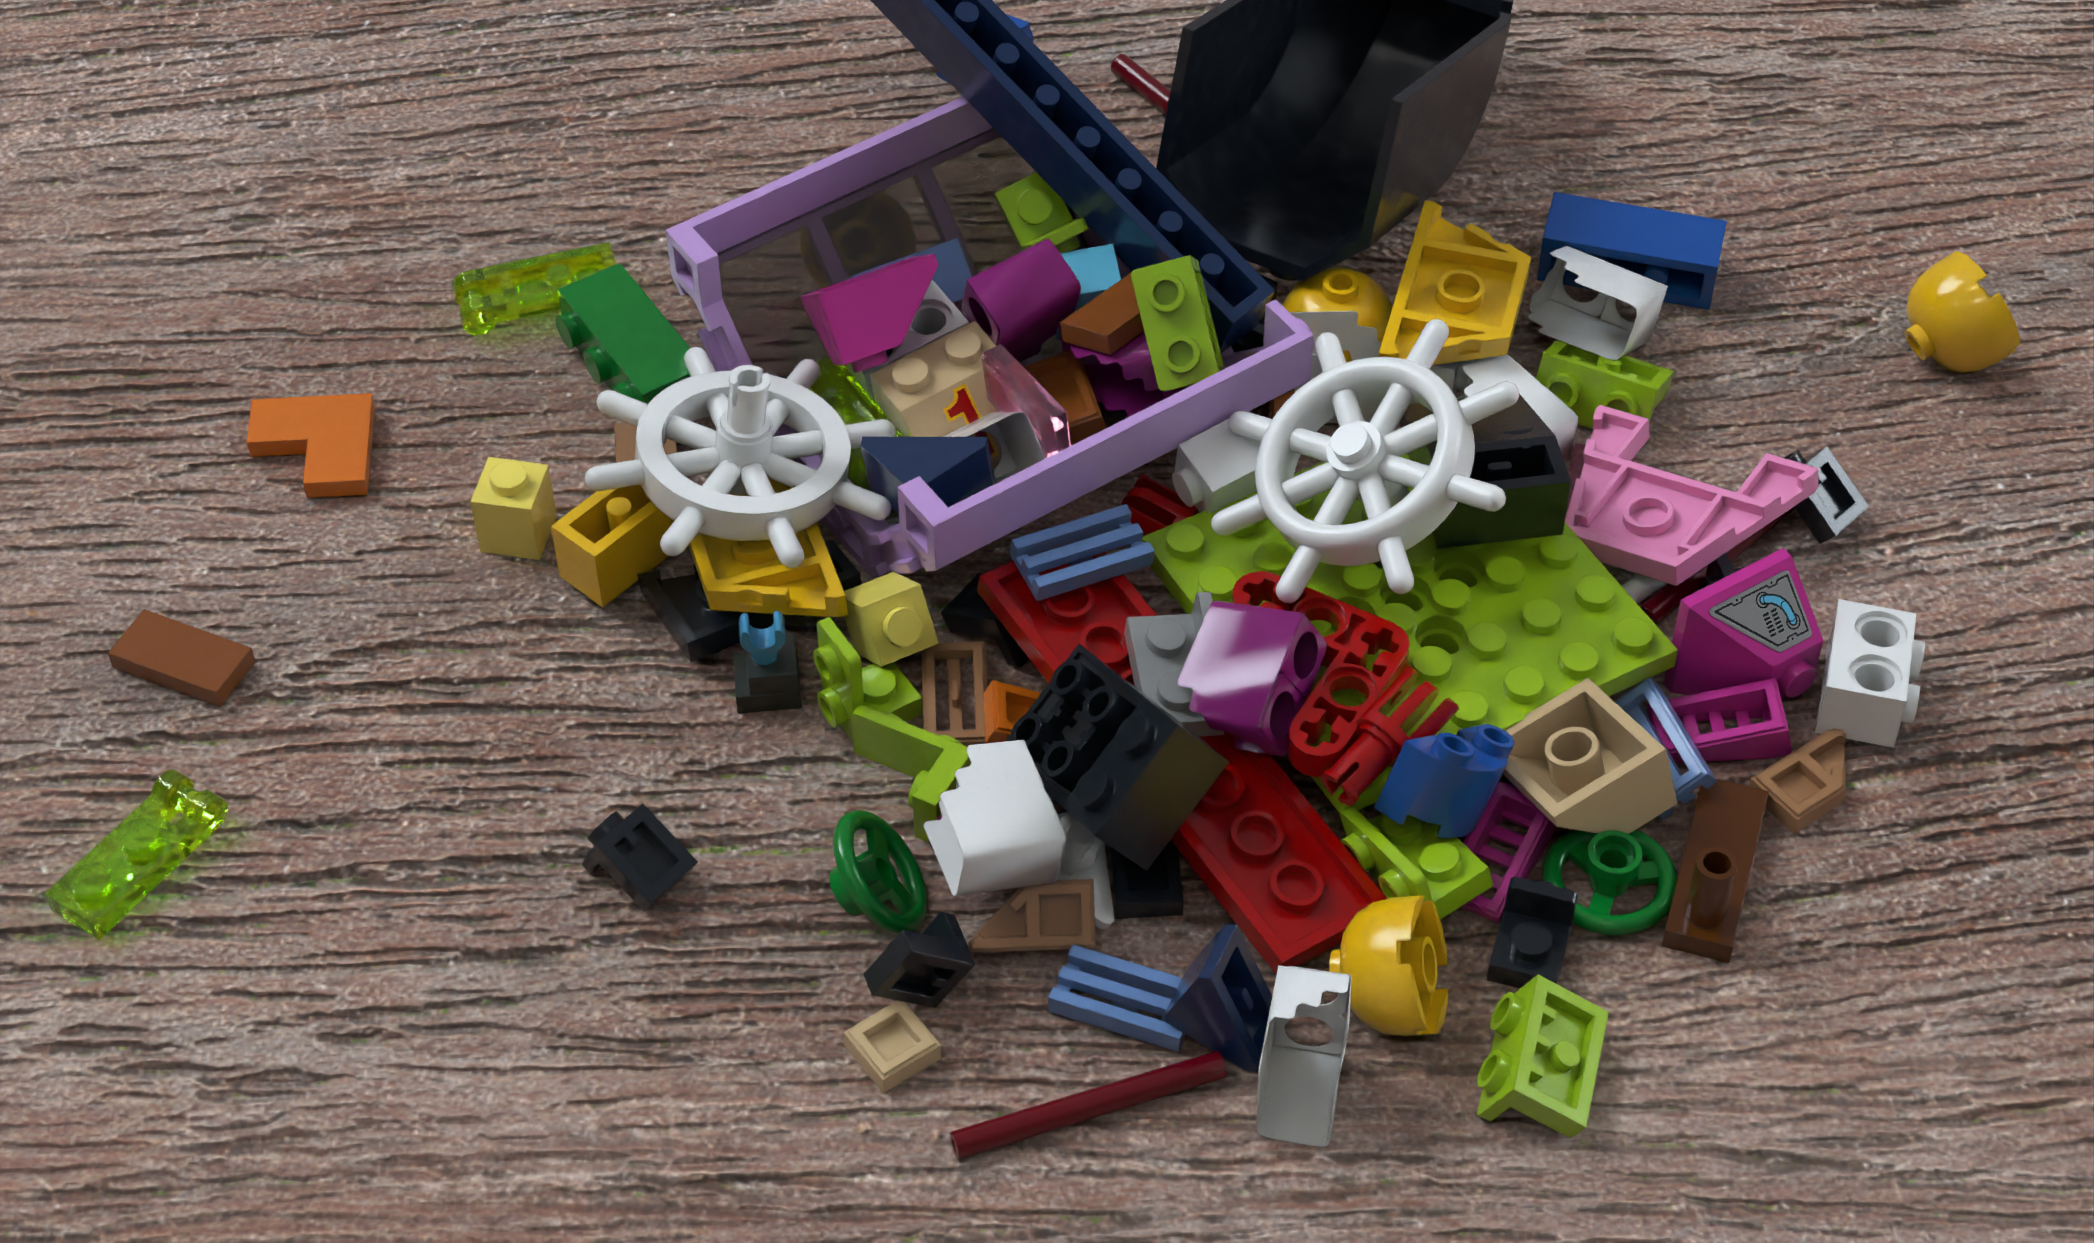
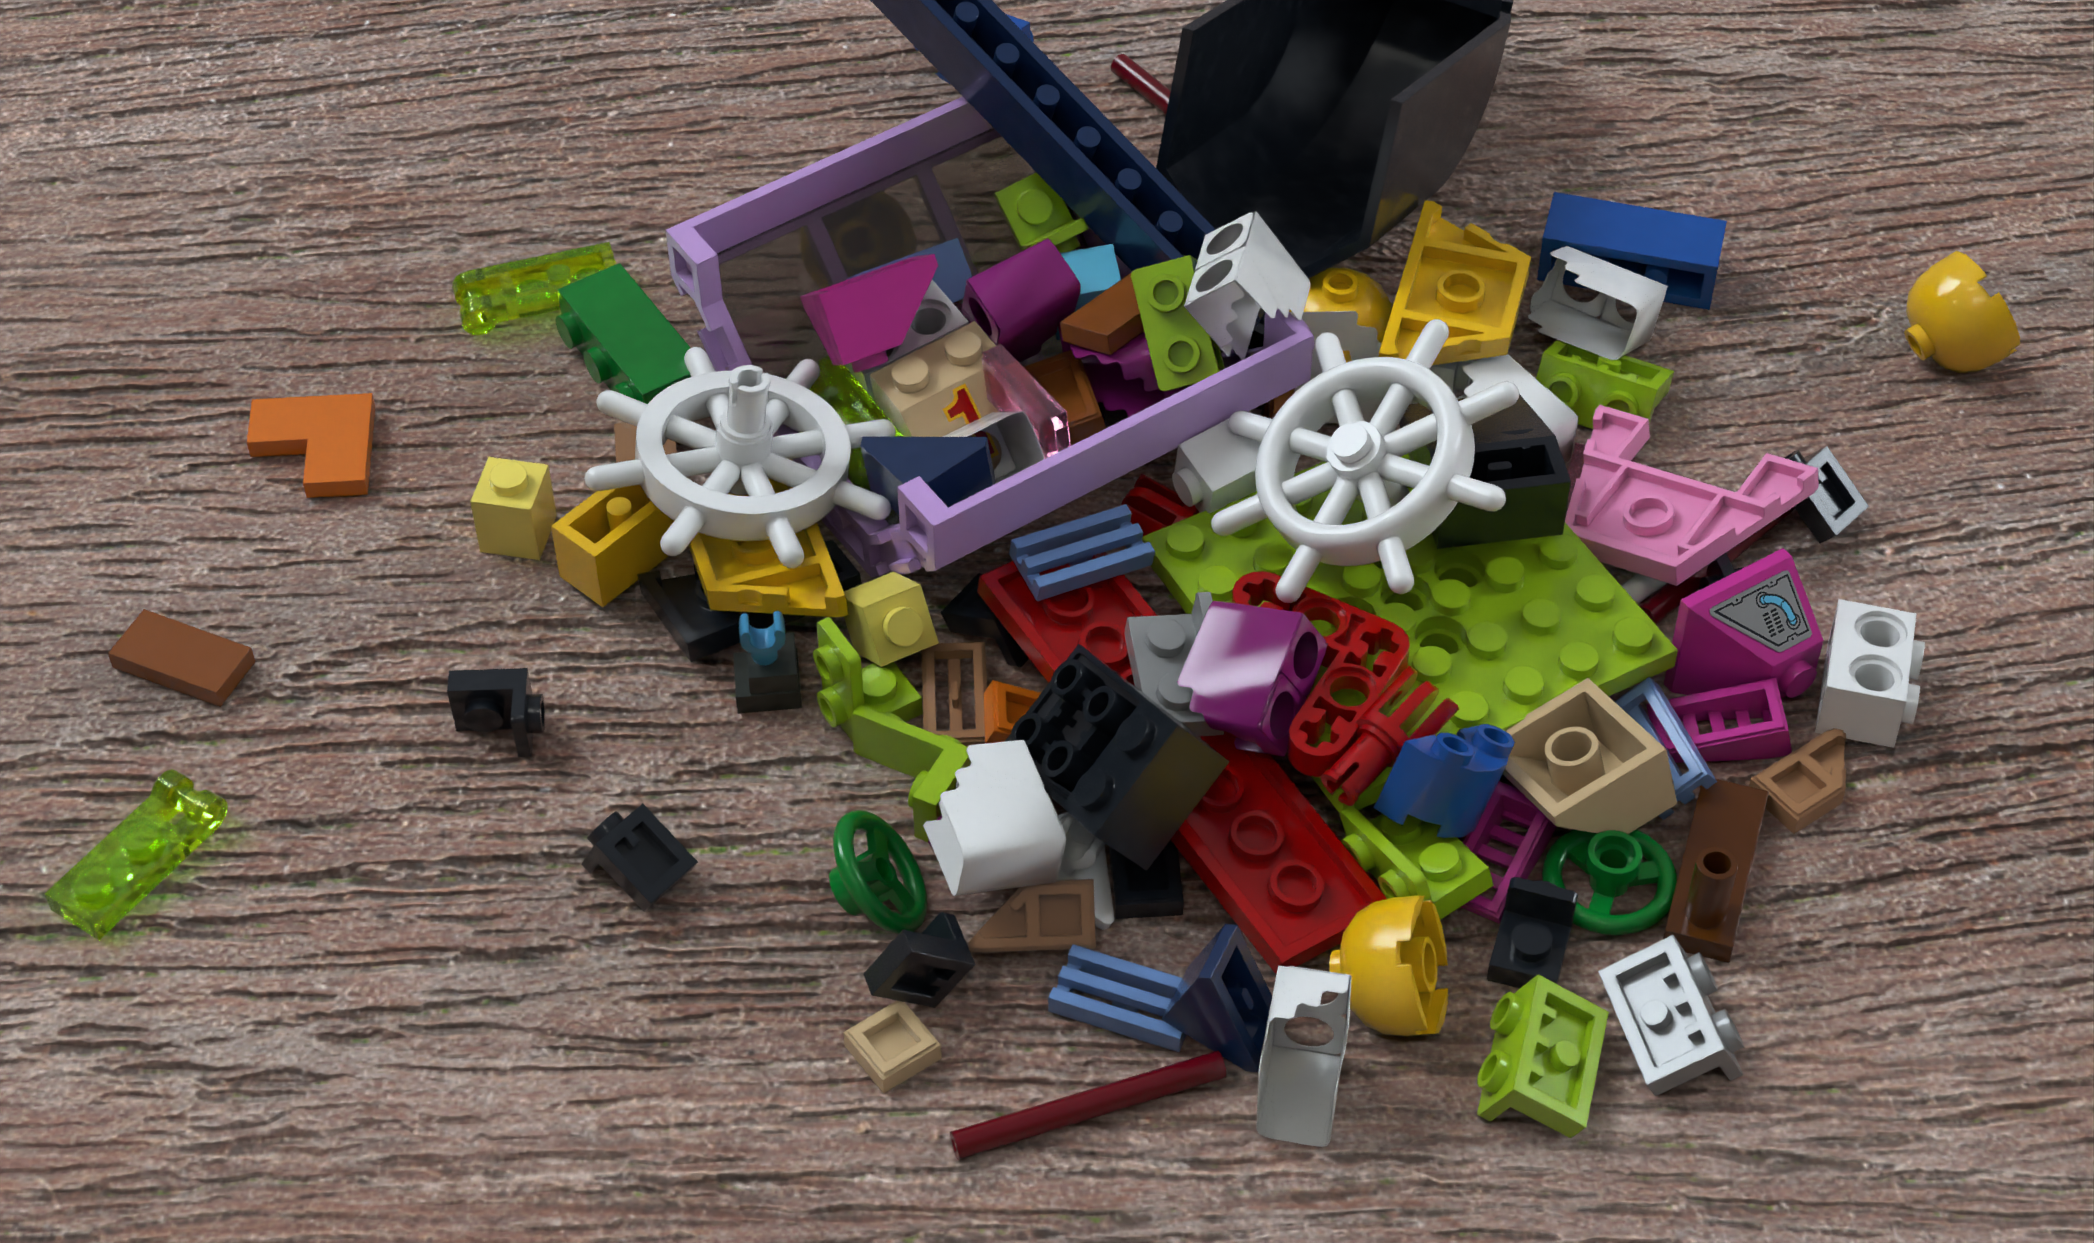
none -> black bracket [447,668,545,757]
none -> white piece [1184,211,1311,360]
none -> bracket [1598,935,1744,1096]

